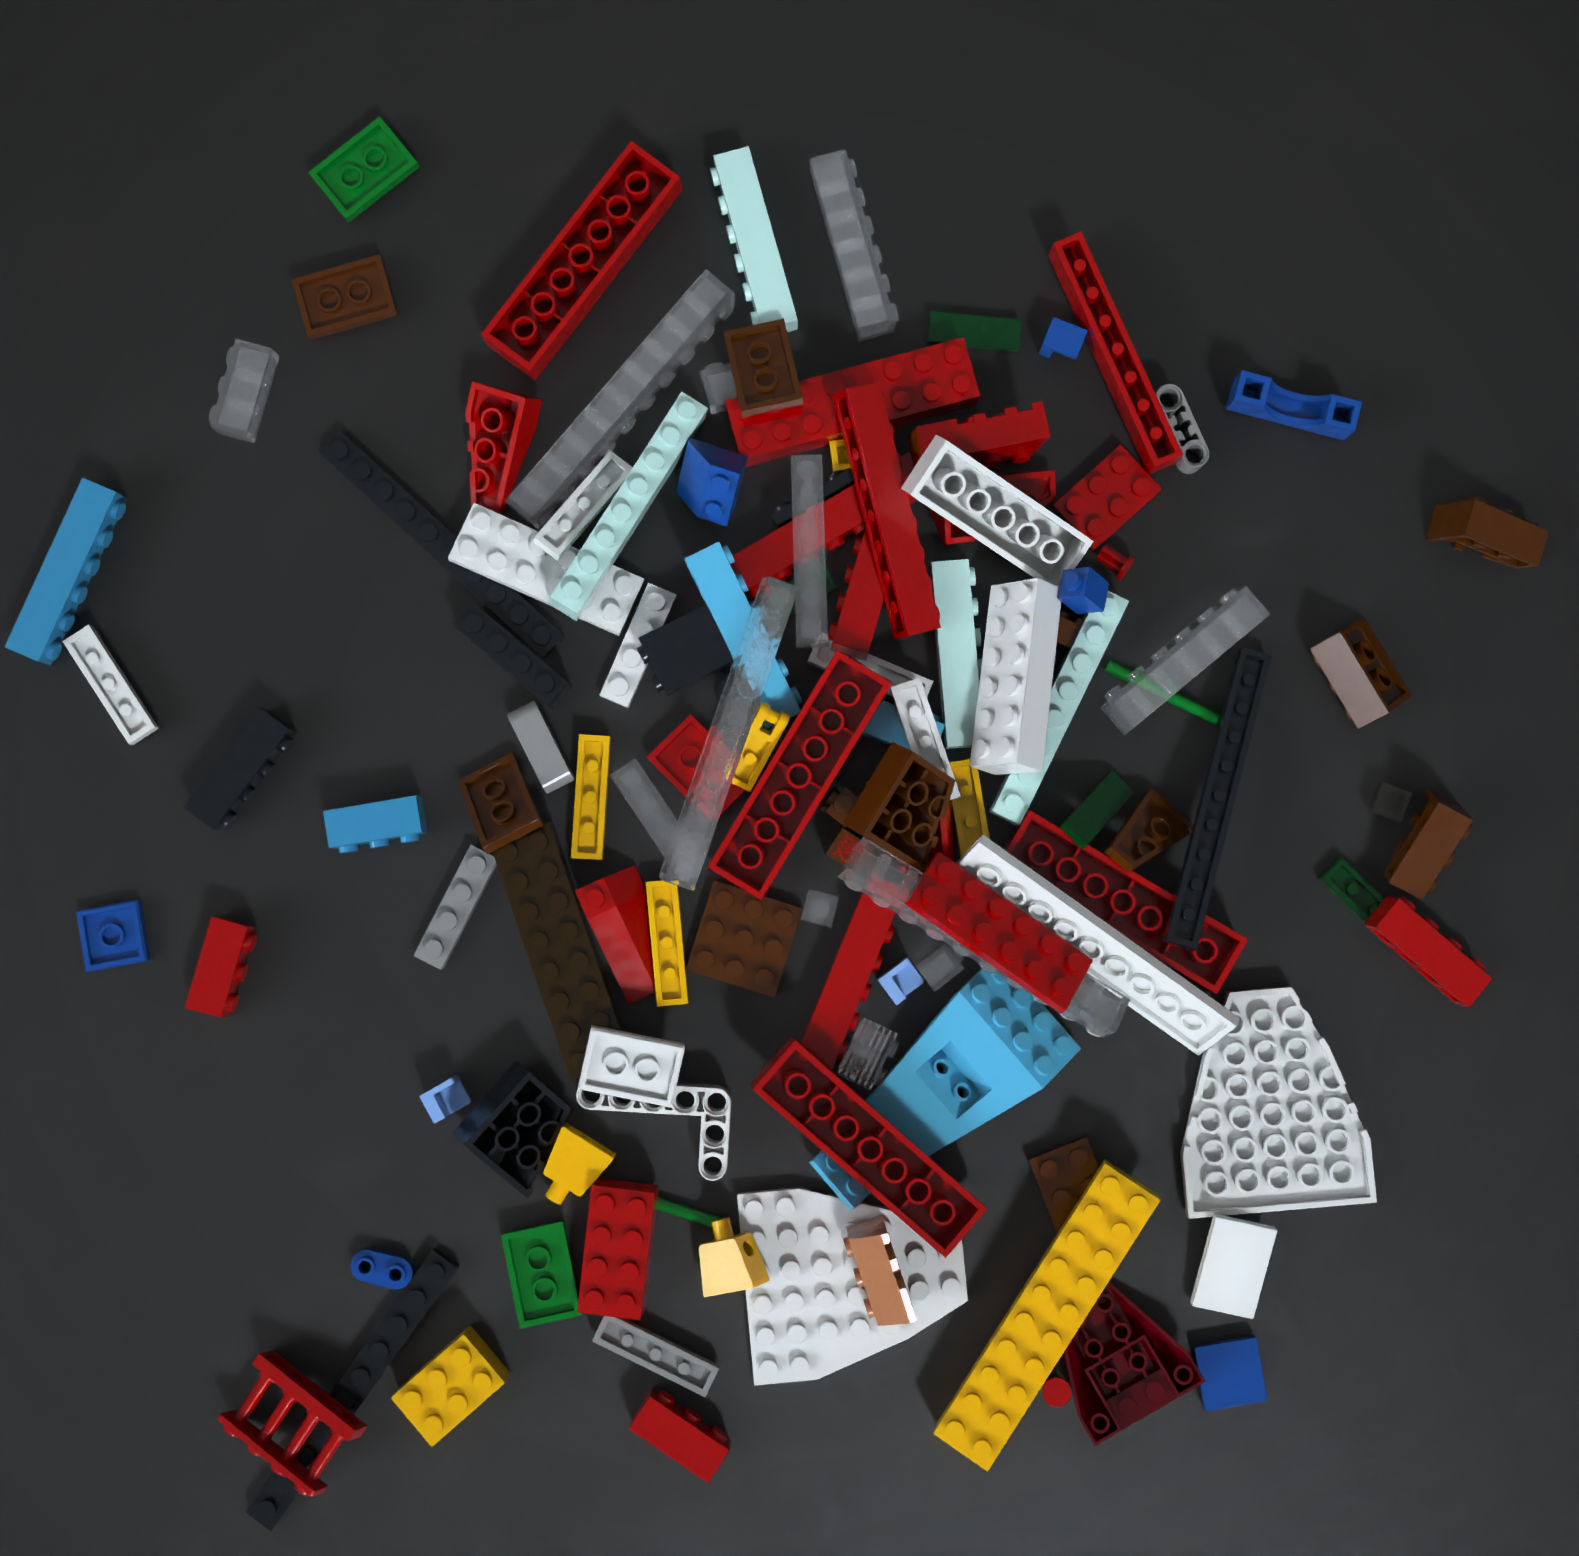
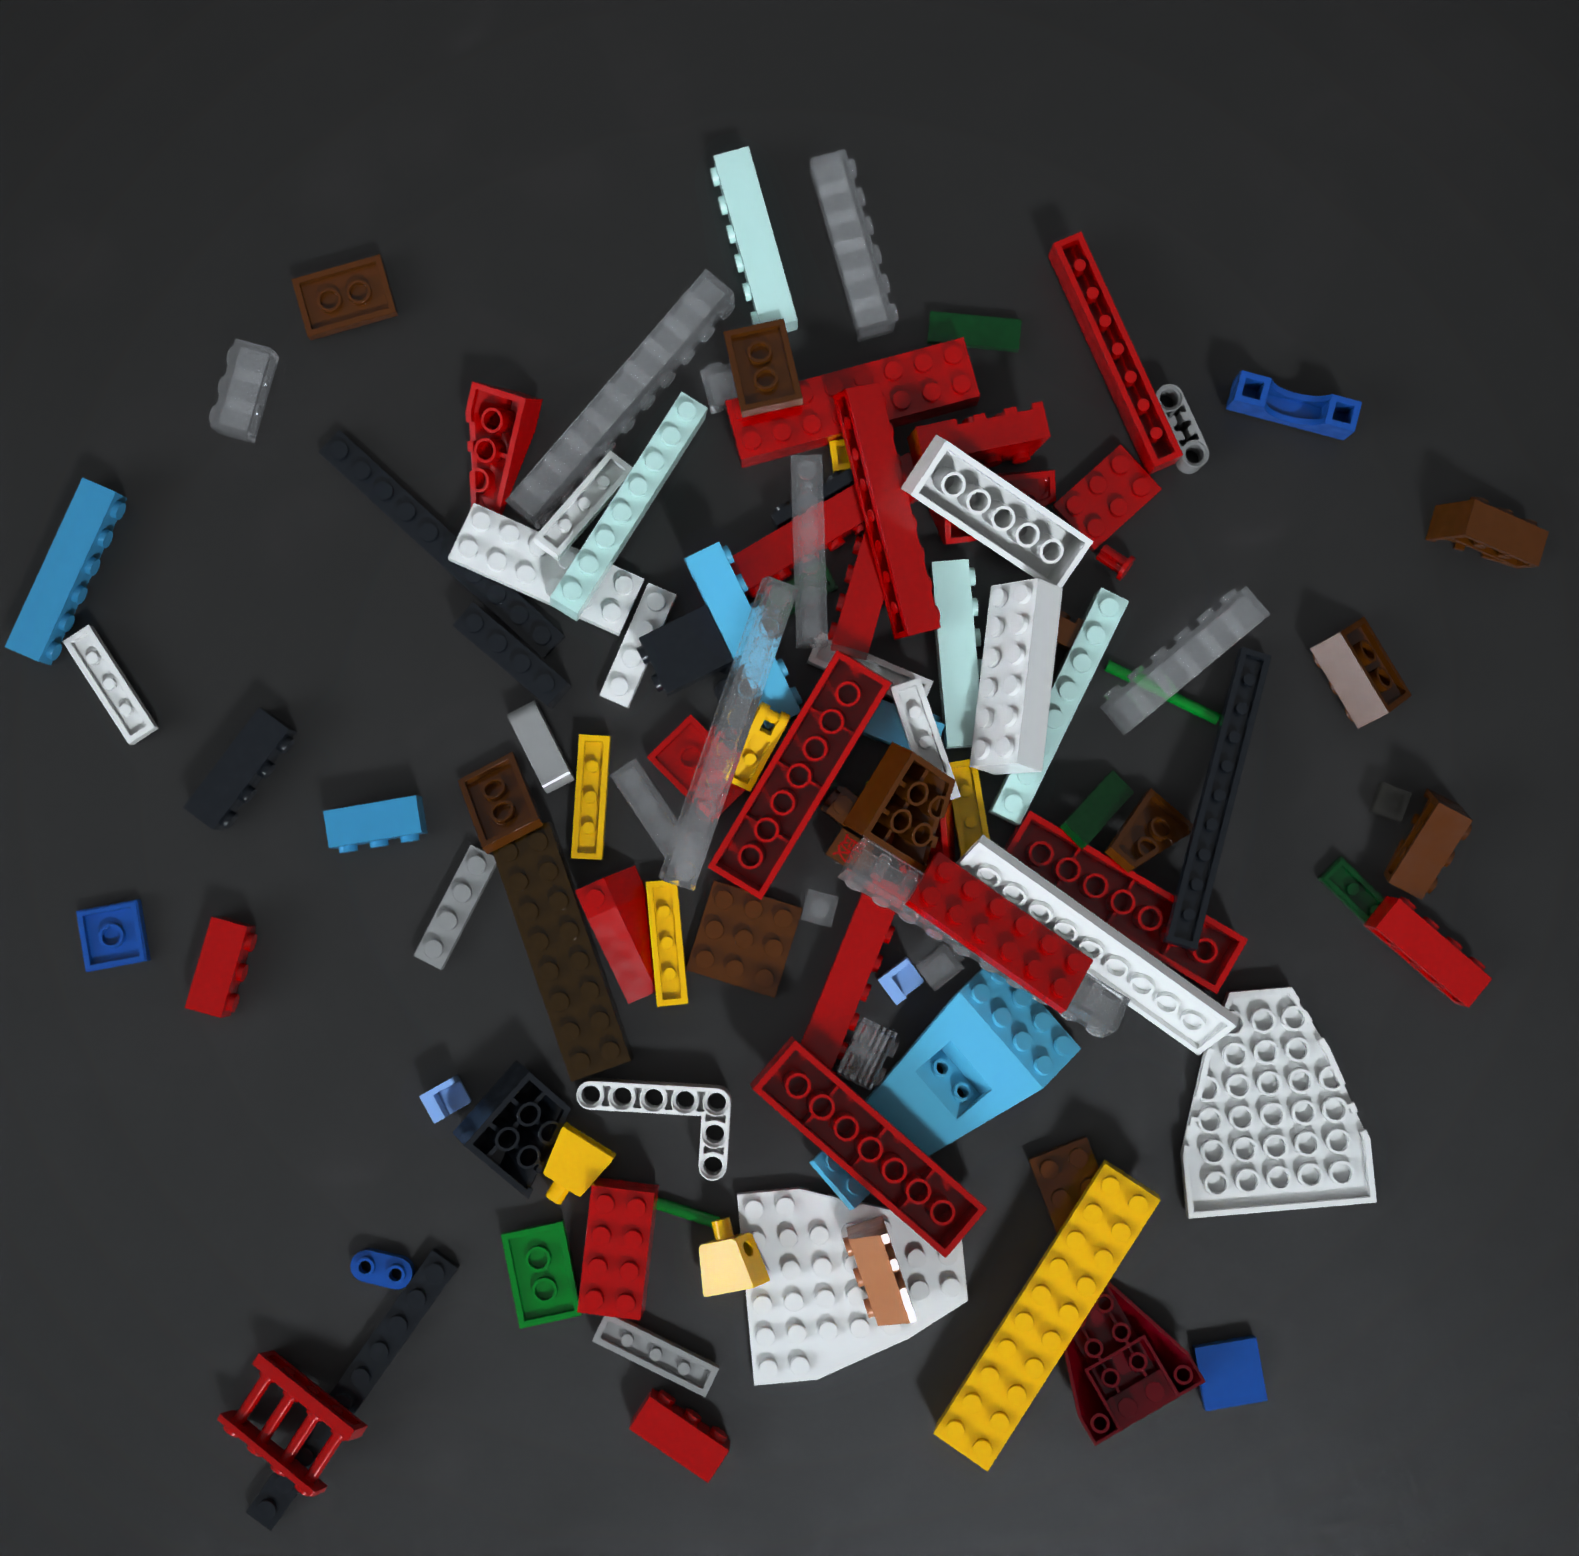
green plate [308,116,420,223] -> none
yellow brick [391,1325,511,1447] -> none
red brick [481,141,682,381] -> none
white tile [578,1025,685,1108] -> none
blue slope [676,438,748,527] -> none
blue panel [1038,317,1088,359] -> none
red piece [1042,1374,1071,1407] -> none
blue brick [1058,567,1109,614] -> none
white tile [1190,1213,1277,1319] -> none

